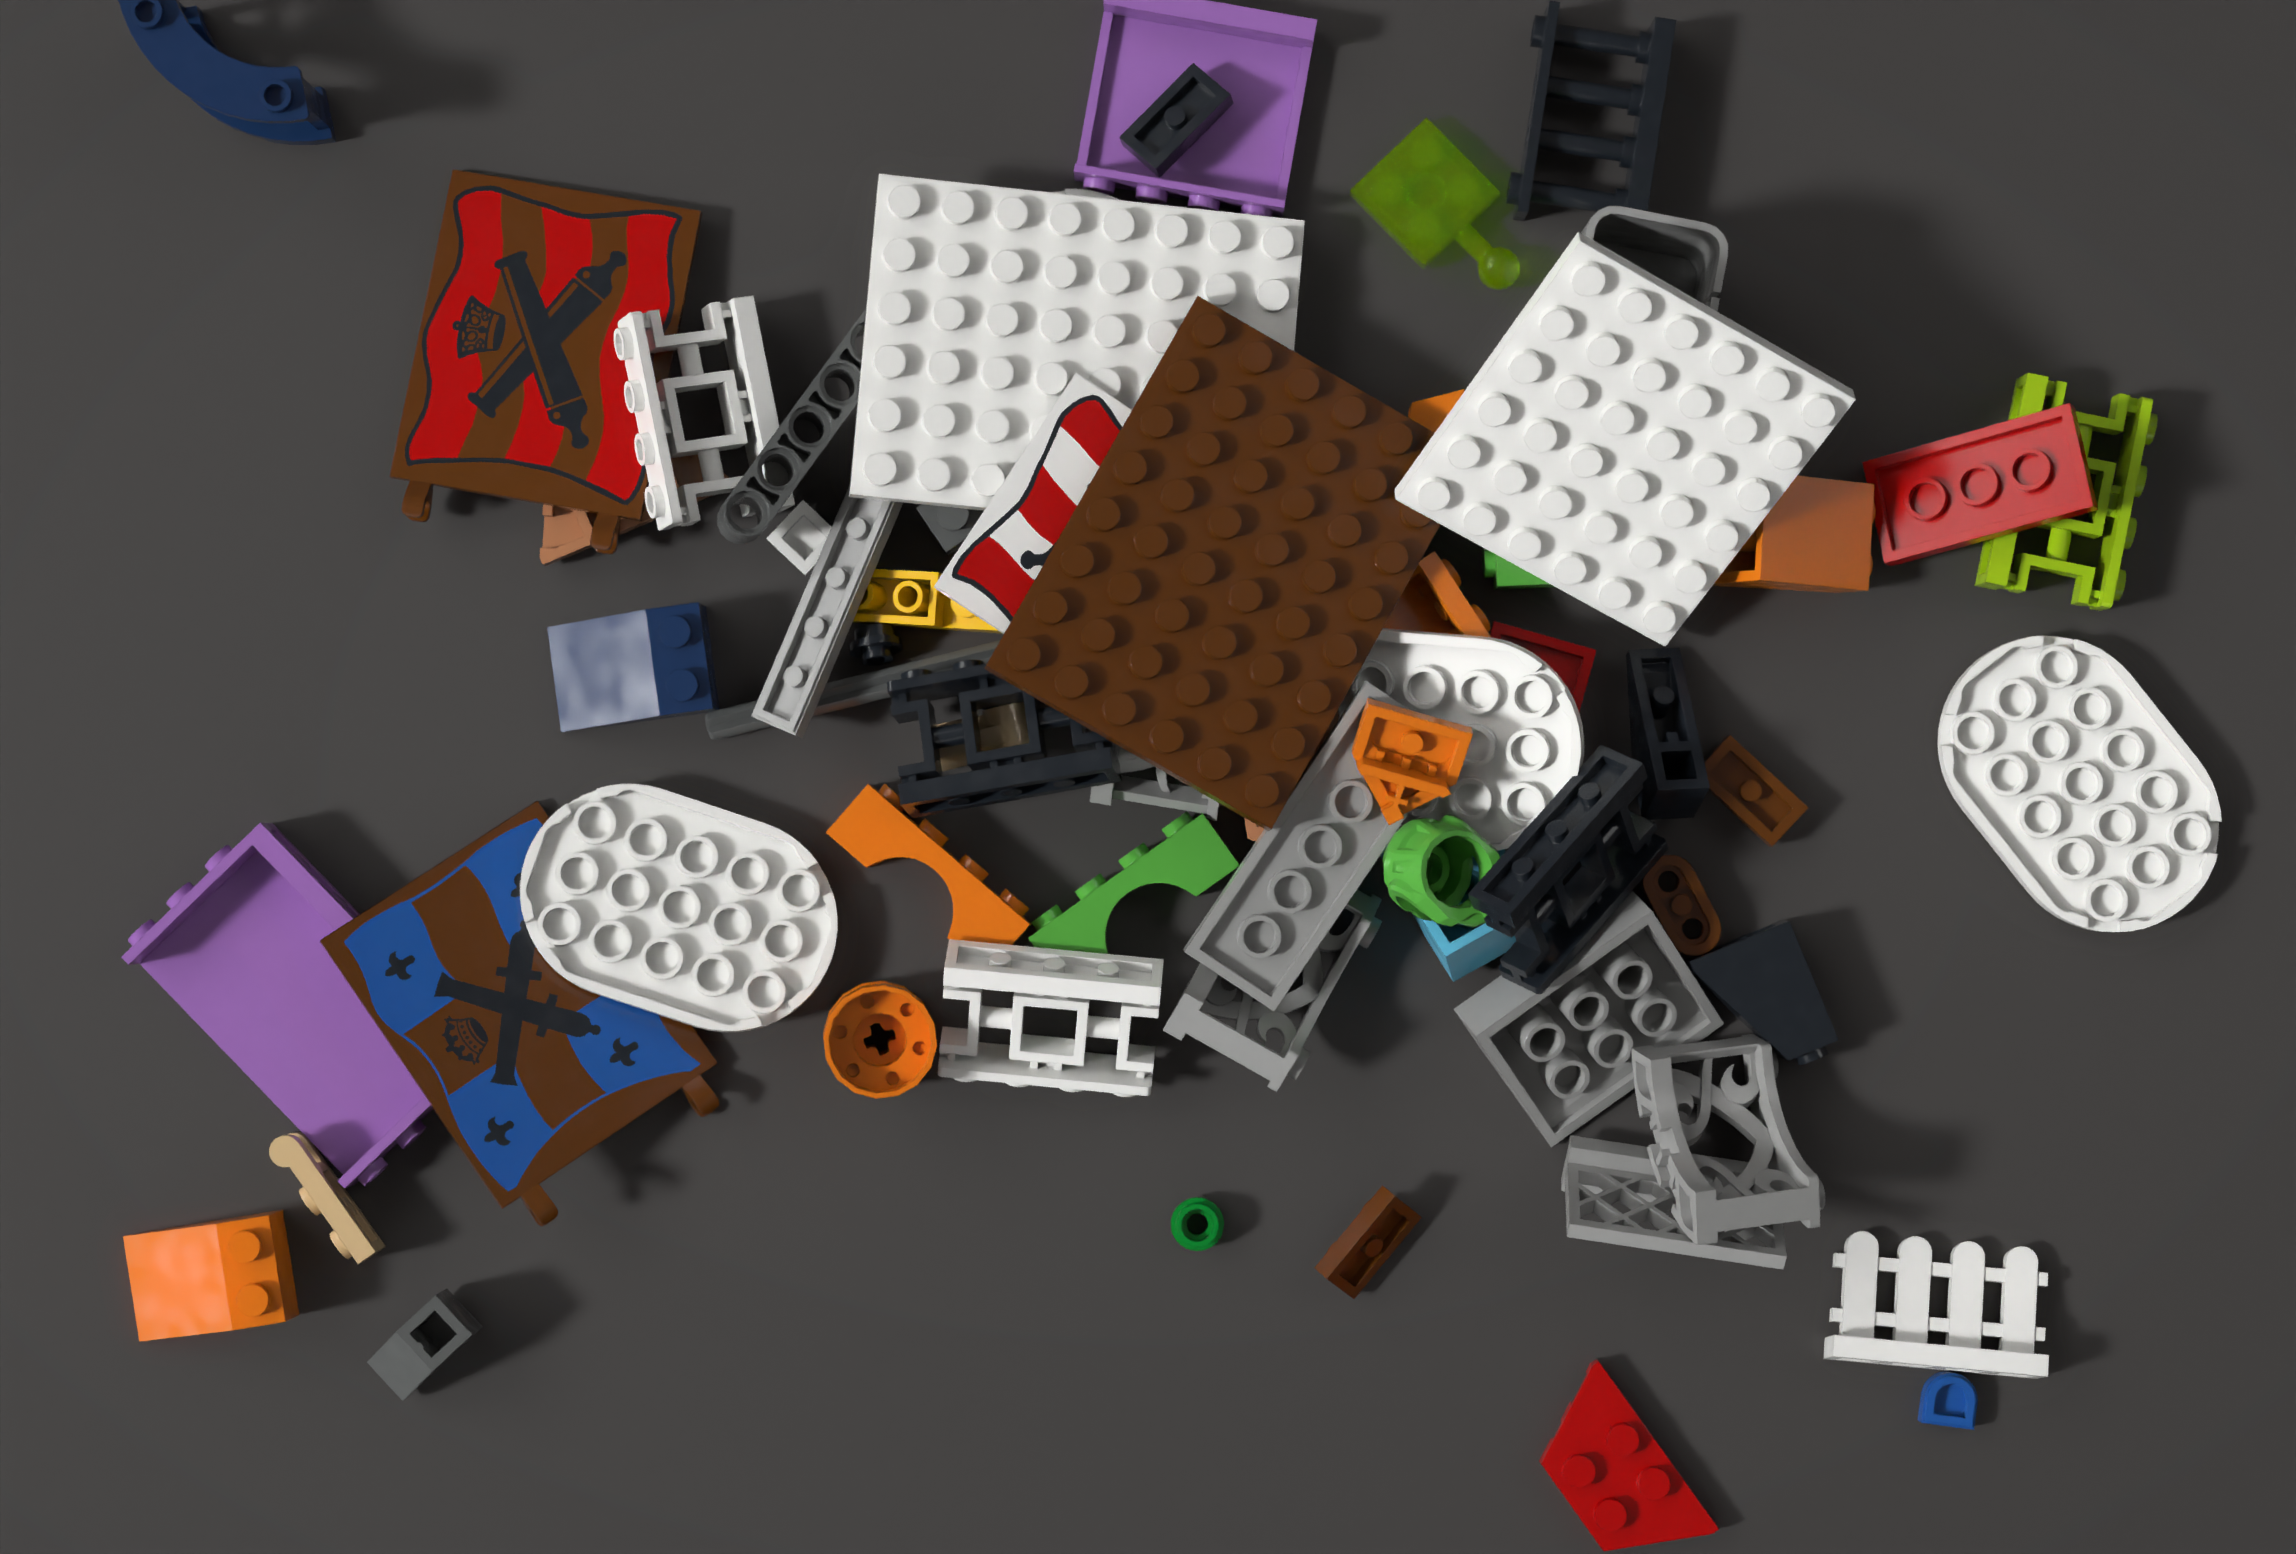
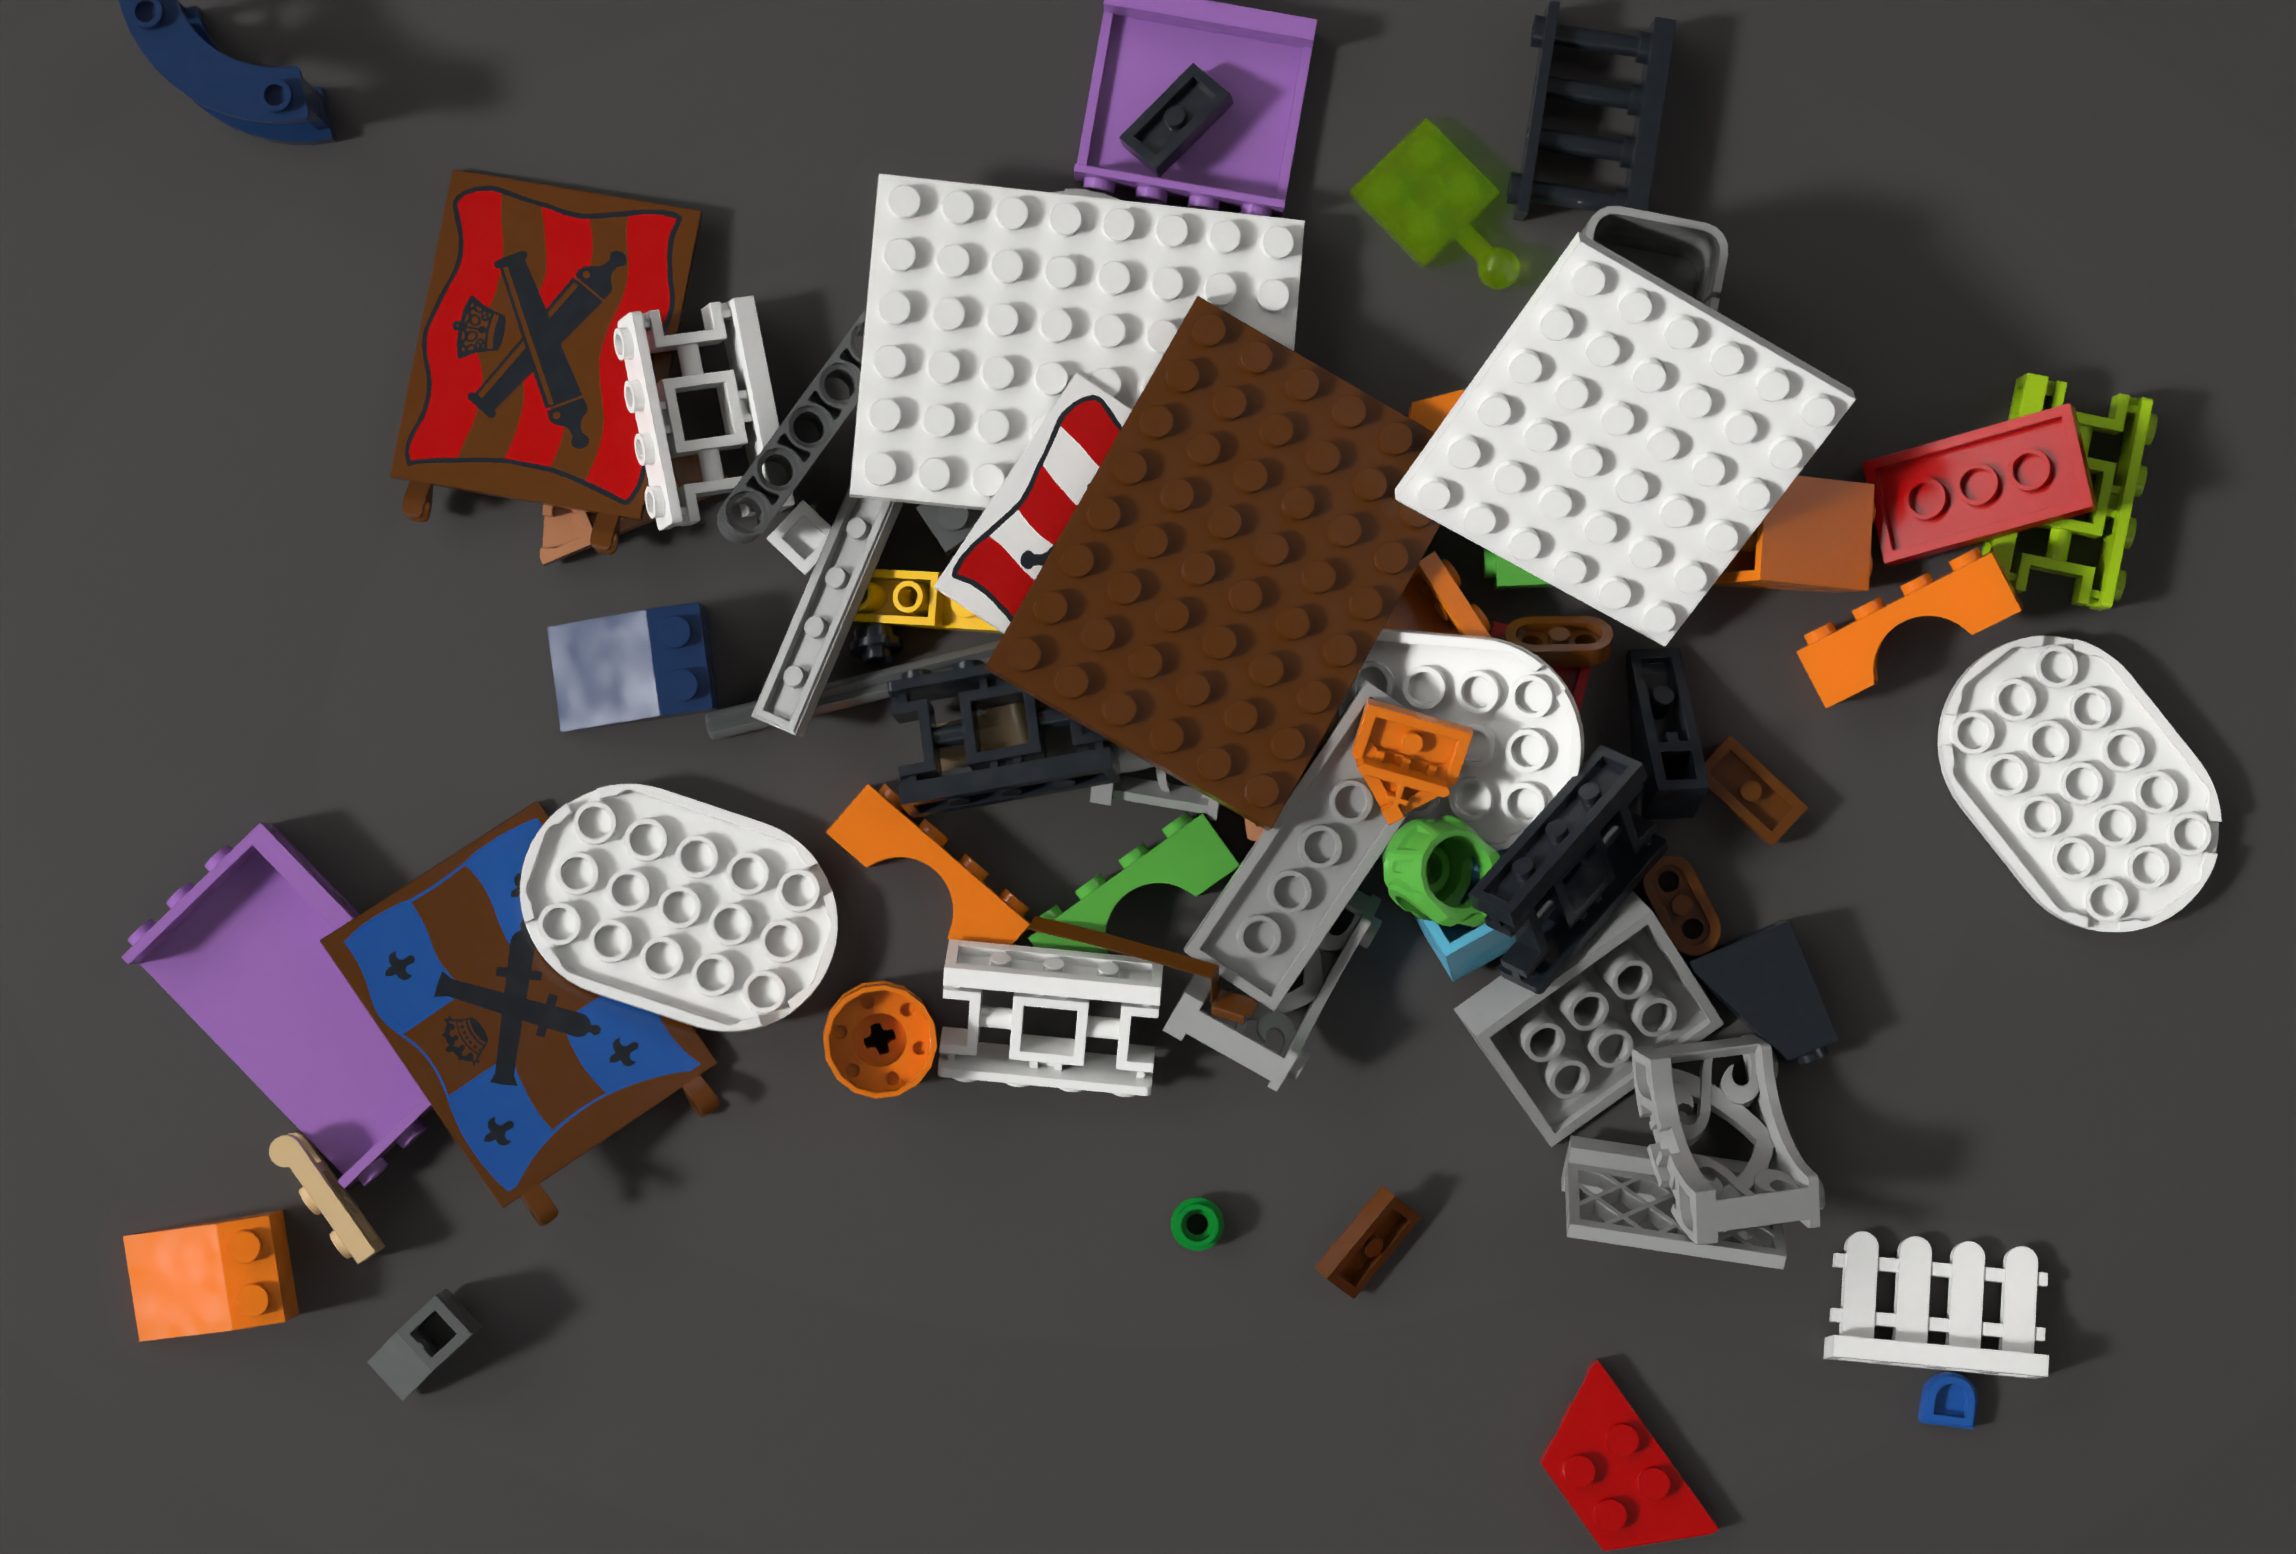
none -> reddish brown piece [1028,916,1258,1024]
none -> reddish brown plate [1505,615,1613,668]
none -> orange arch [1796,547,2023,709]

